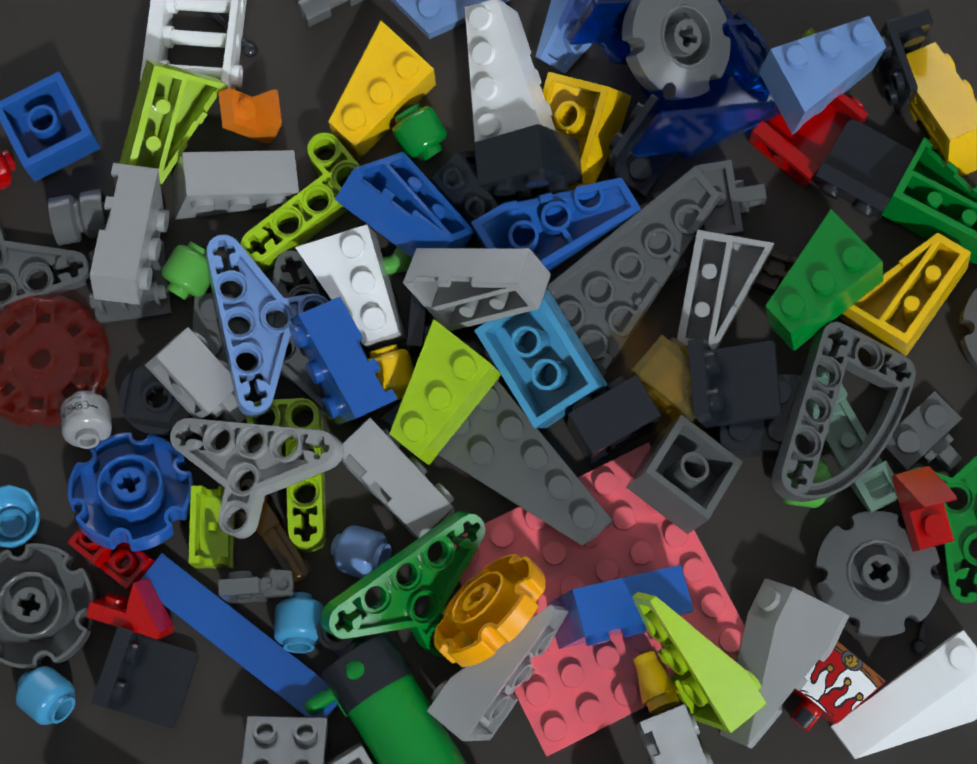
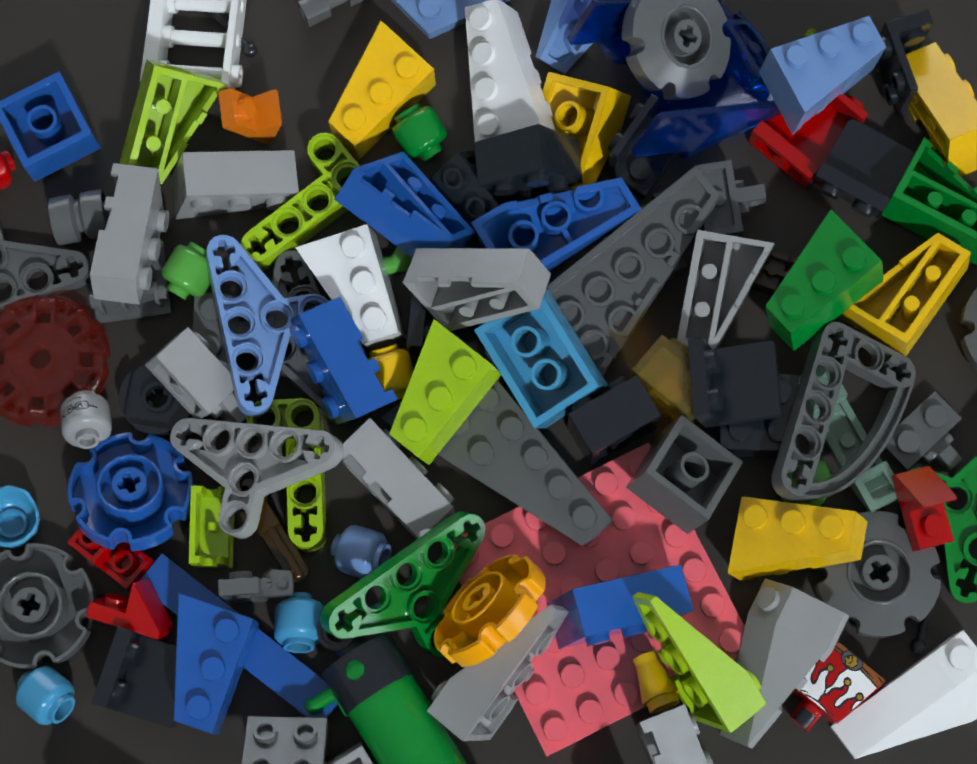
none -> blue wedge [174,594,259,736]
none -> yellow wedge [727,497,868,582]

